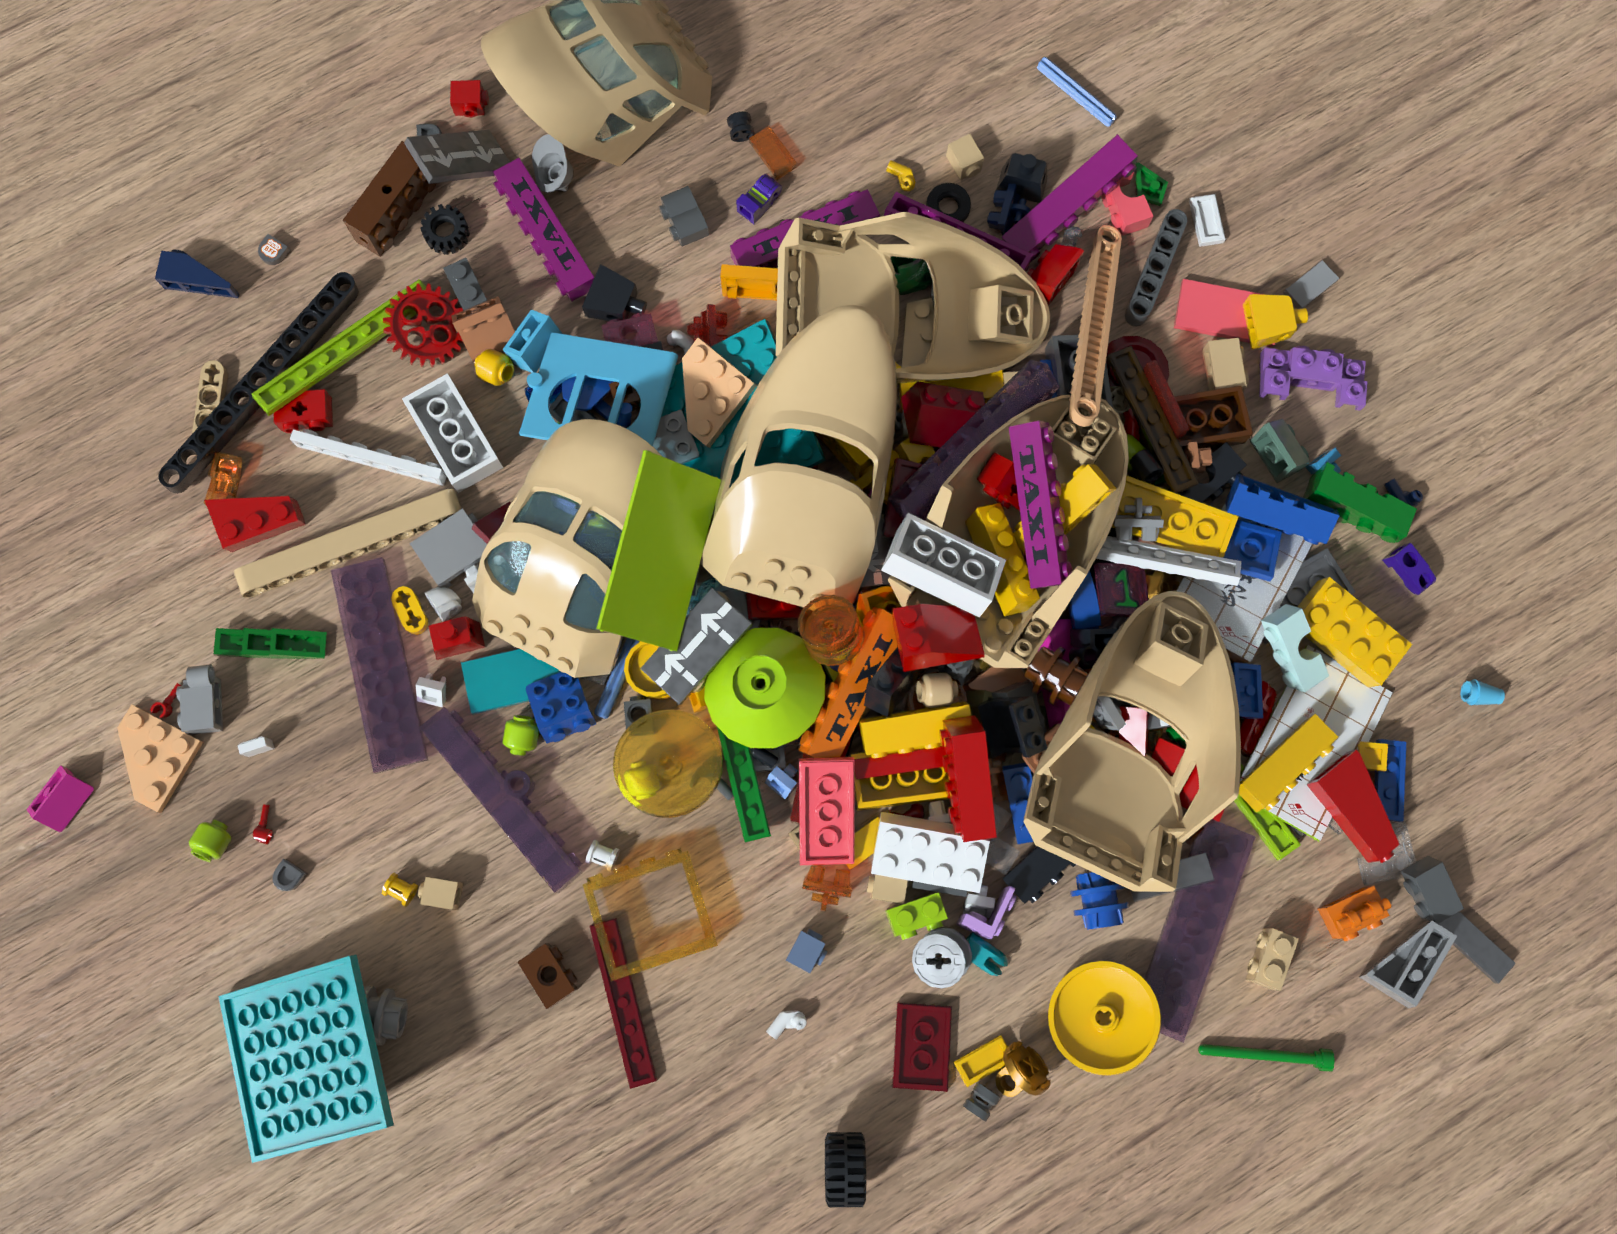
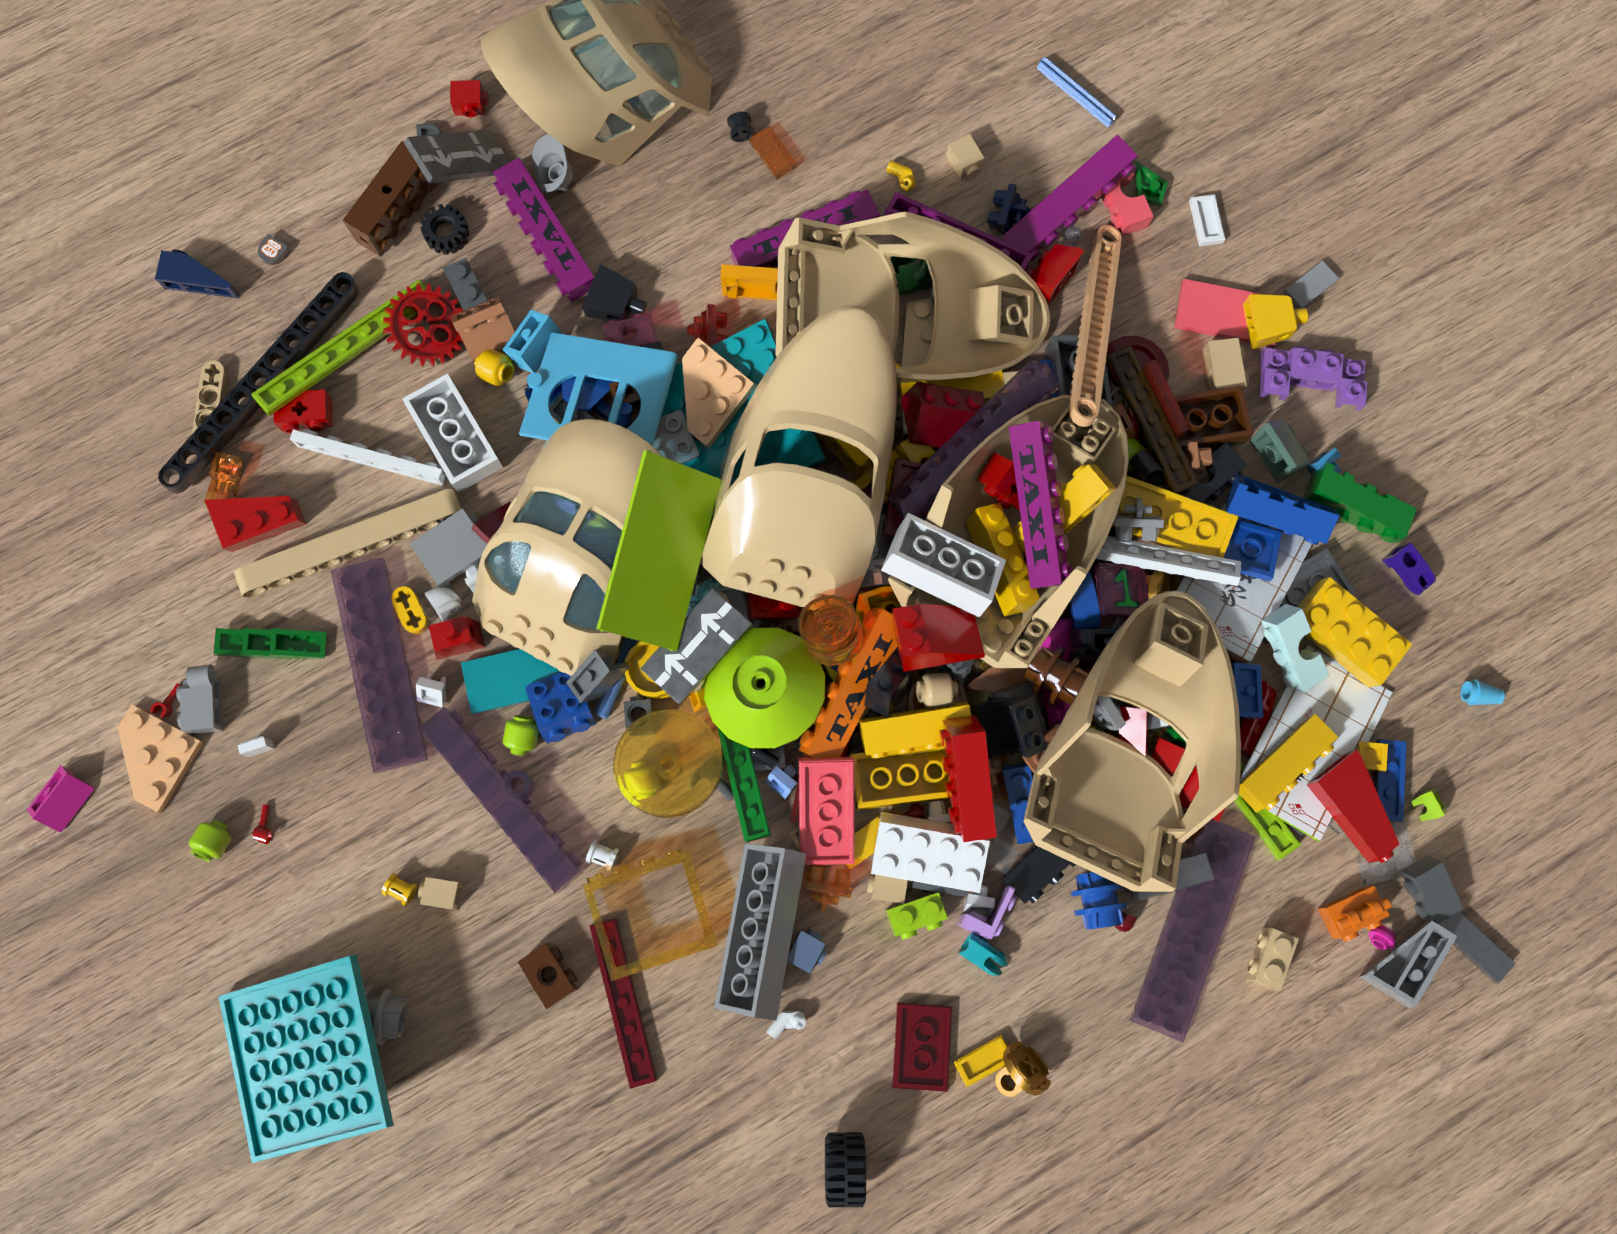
flat silver tile [272,858,308,891] -> none
dark grey brick [659,186,709,247] -> none
white arm [667,330,694,355] -> none
dark purple leg [736,174,782,224] -> none
red sticker [854,746,946,780] -> none
piece [912,927,972,989] -> none
black tyre [926,183,971,222] -> none
dark grey wheel [963,1082,1001,1122] -> none
black torso [996,153,1047,203] -> none
yellow dish [1048,961,1161,1076] -> none
dark grey beam [1125,209,1187,327] -> none
green piece [1198,1044,1335,1072] -> none
dark blue arm [1384,478,1423,507] -> none
none -> dark grey panel [566,648,630,703]
none -> light grey brick [714,843,806,1020]
none -> dark orange tile [1113,403,1136,439]
none -> dark red hinge [1115,912,1137,932]
none -> dark pink plate [1368,925,1396,950]
none -> lime tile [1411,787,1448,821]

